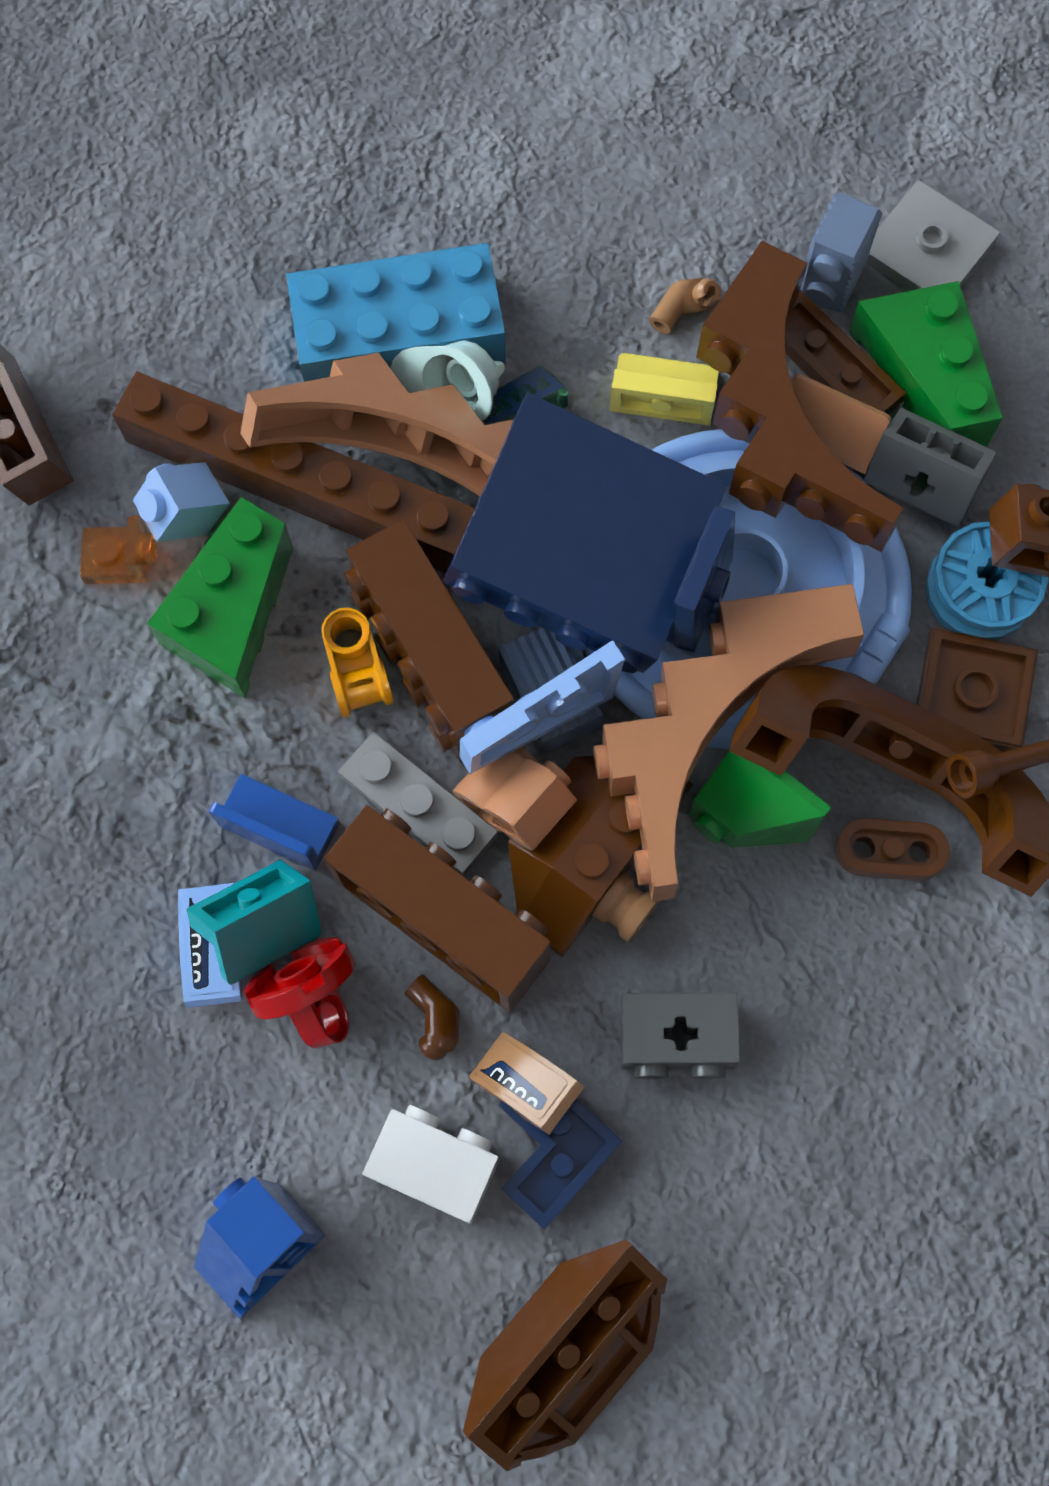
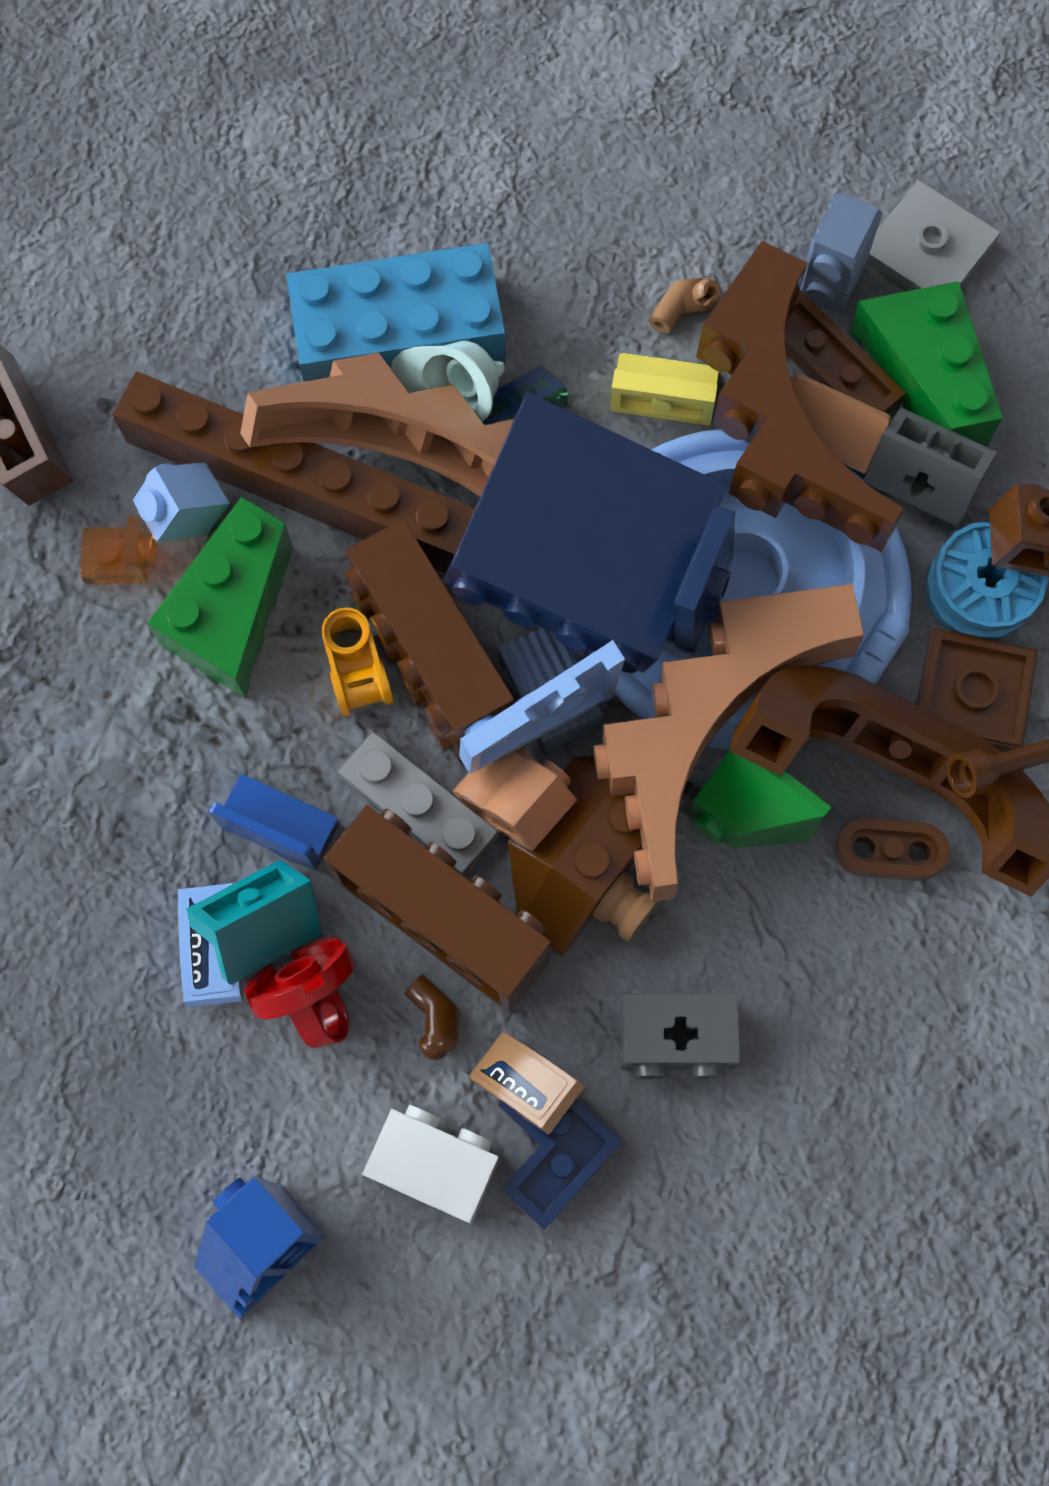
reddish brown wedge [463,1240,667,1471] -> none

